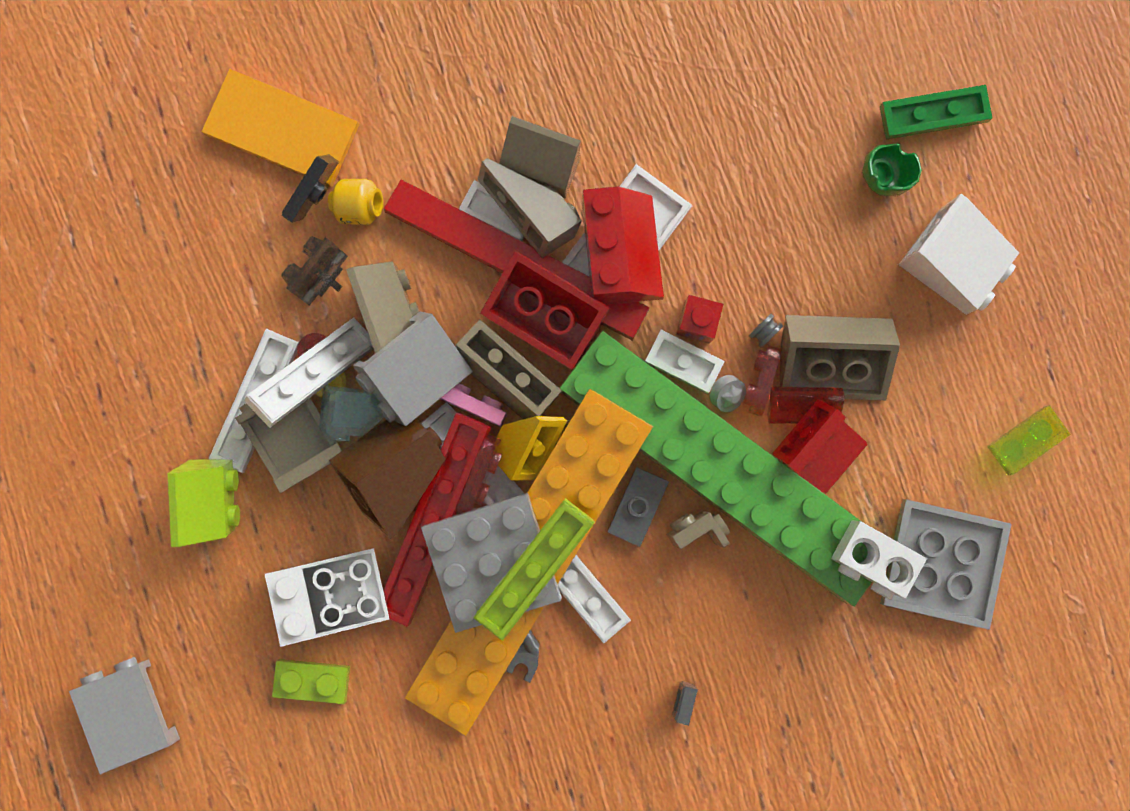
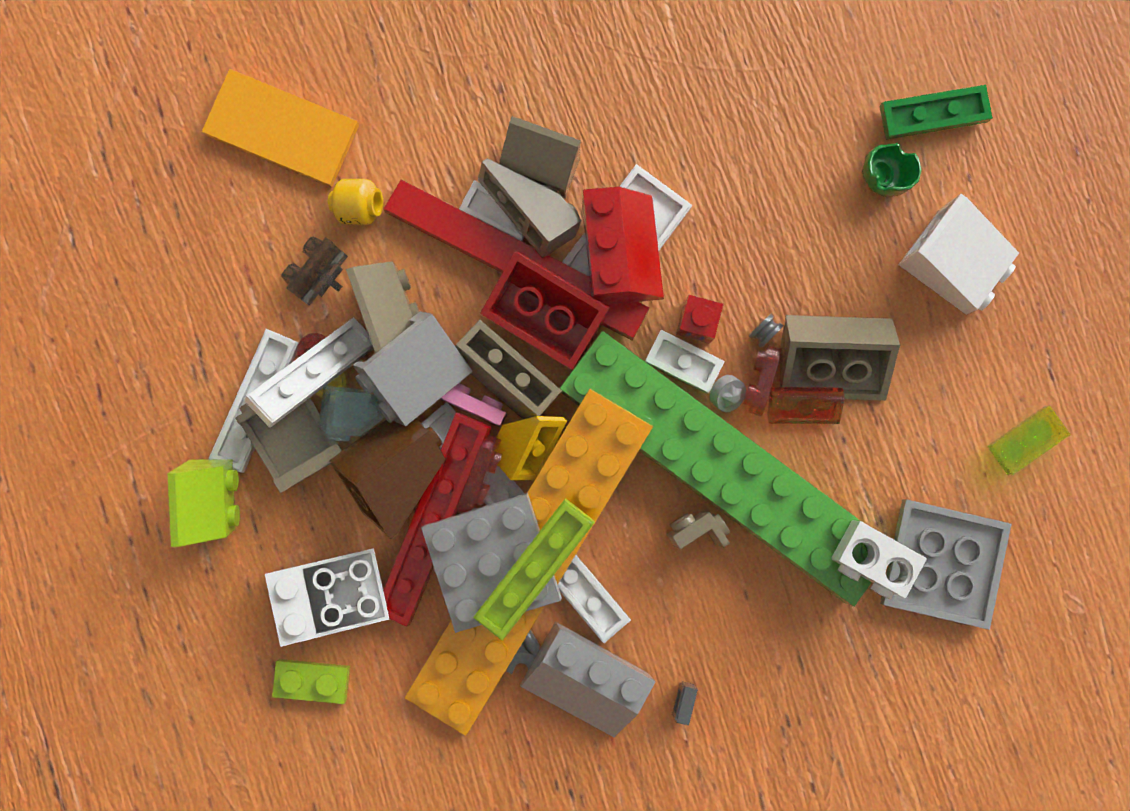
light grey panel [69,657,180,774] -> none
black plate [281,154,339,223] -> none
dark grey plate [607,467,669,547] -> none
red bracket [772,399,867,494] -> none
none -> light grey slope [520,622,656,737]

